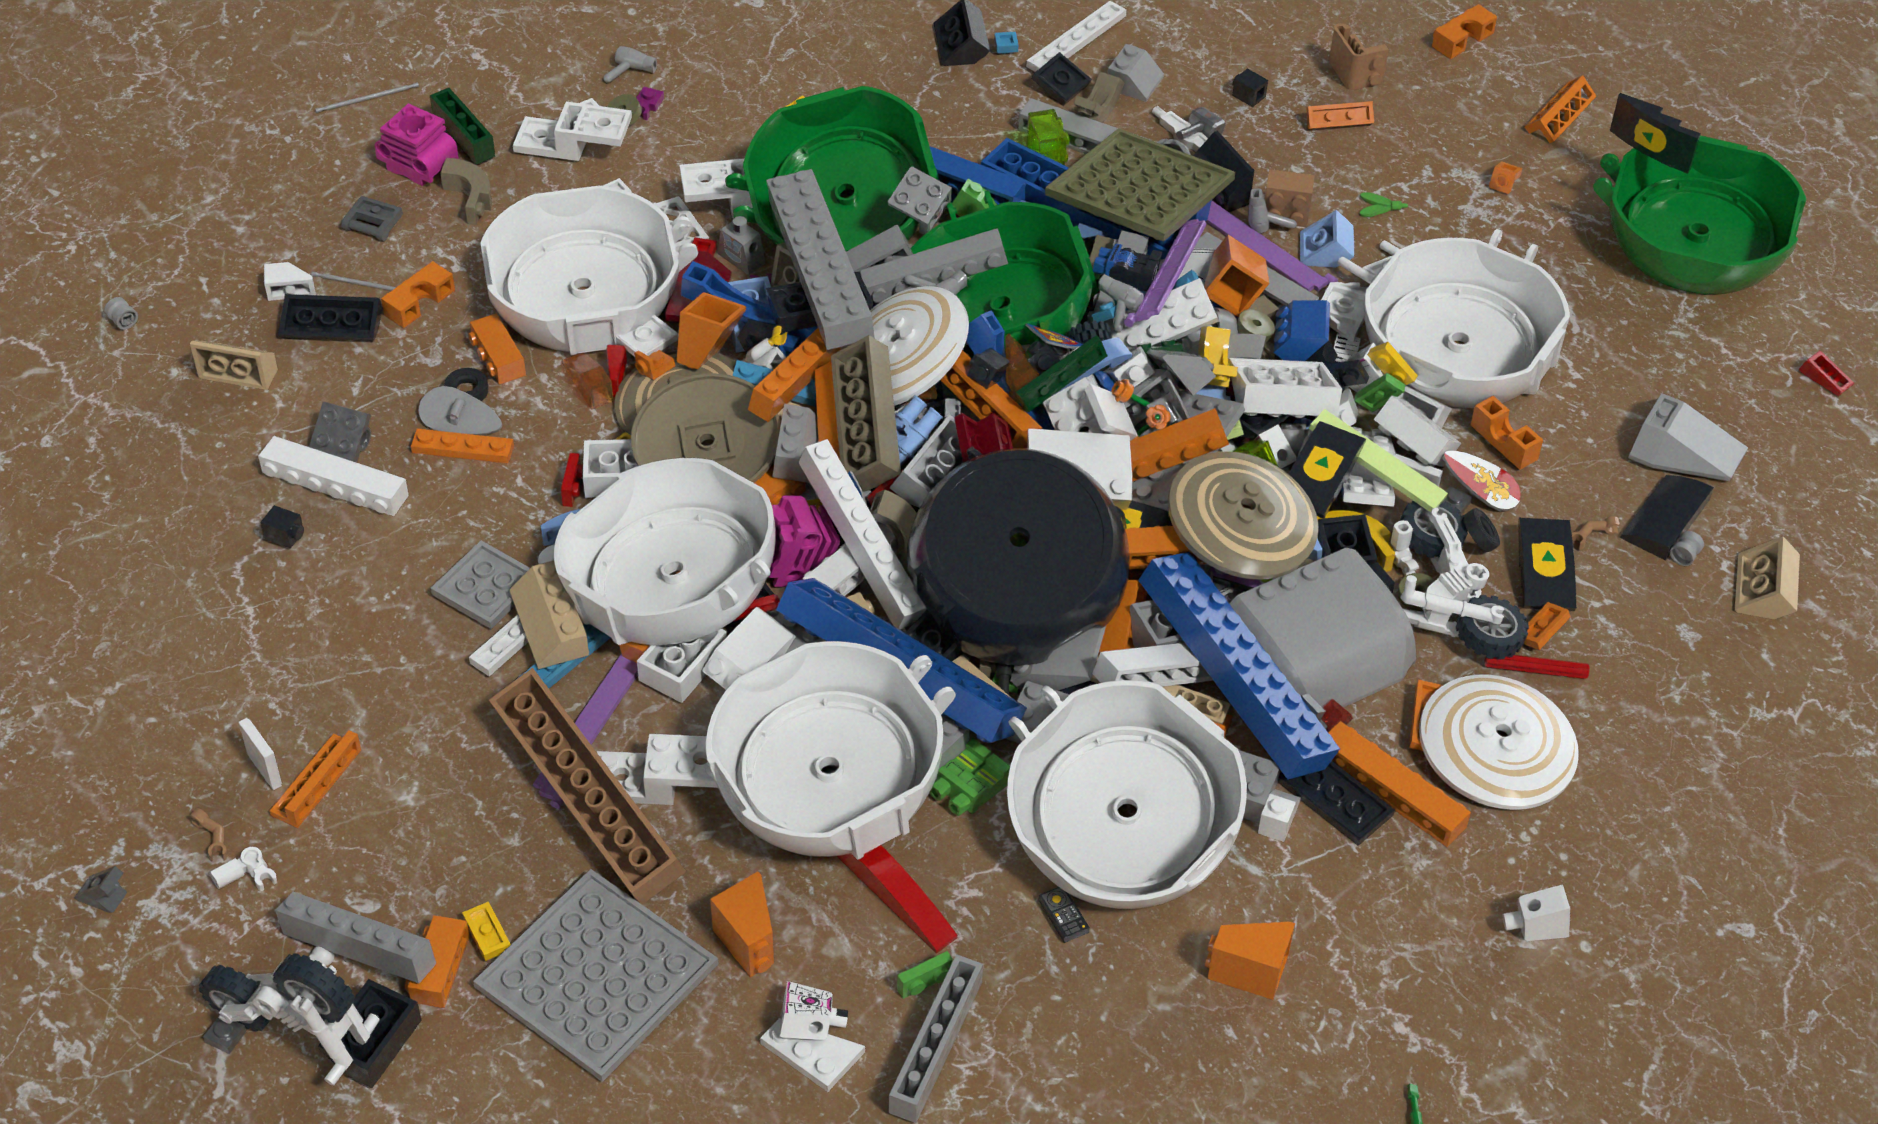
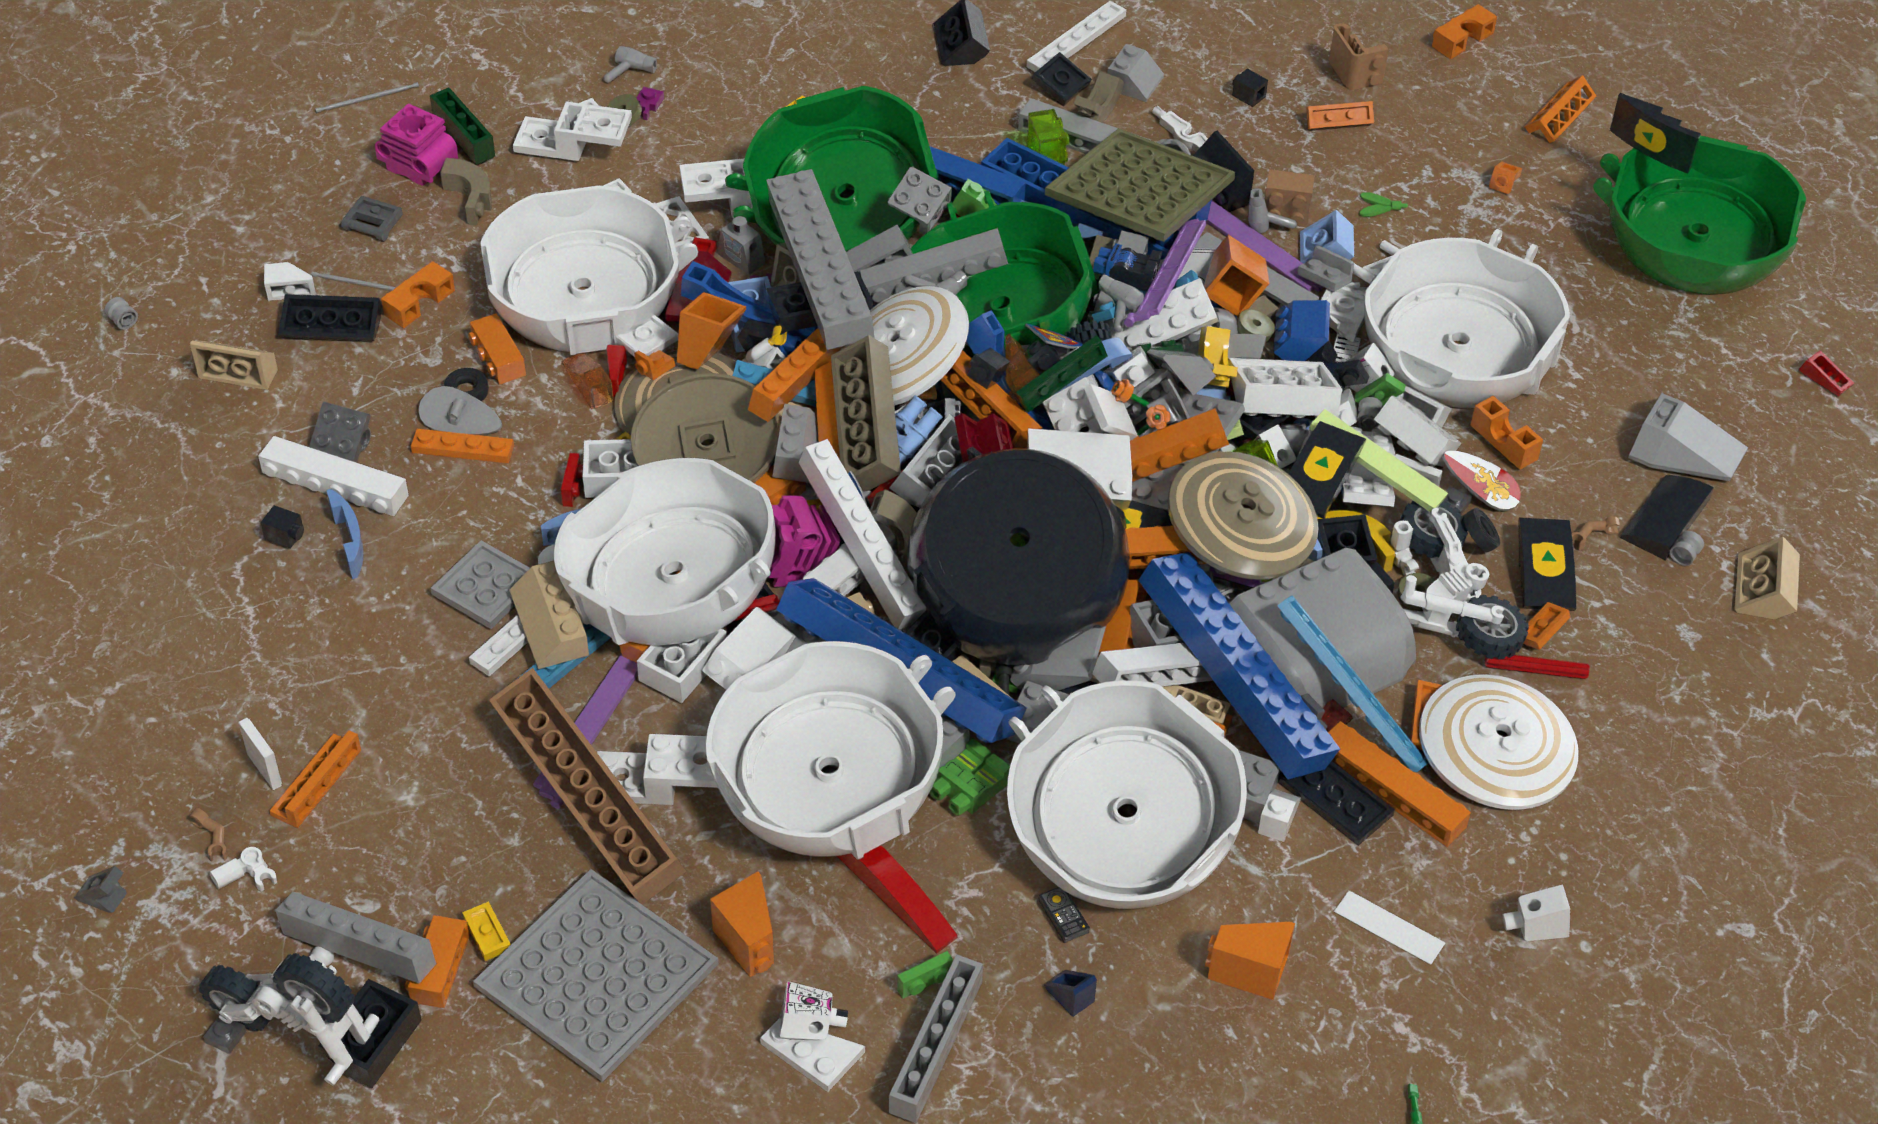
dark azure plate [994,32,1019,53] -> none
flat silver piece [1176,107,1226,140] -> none
yellow plate [1367,342,1418,385] -> none
none -> medium blue slope [326,489,363,579]
none -> dark blue slope [1044,970,1097,1017]
none -> dark azure plate [1278,595,1429,773]
none -> light grey bracket [1298,246,1354,292]
none -> white sticker [1334,891,1445,964]
none -> light grey wheel [1357,397,1383,431]

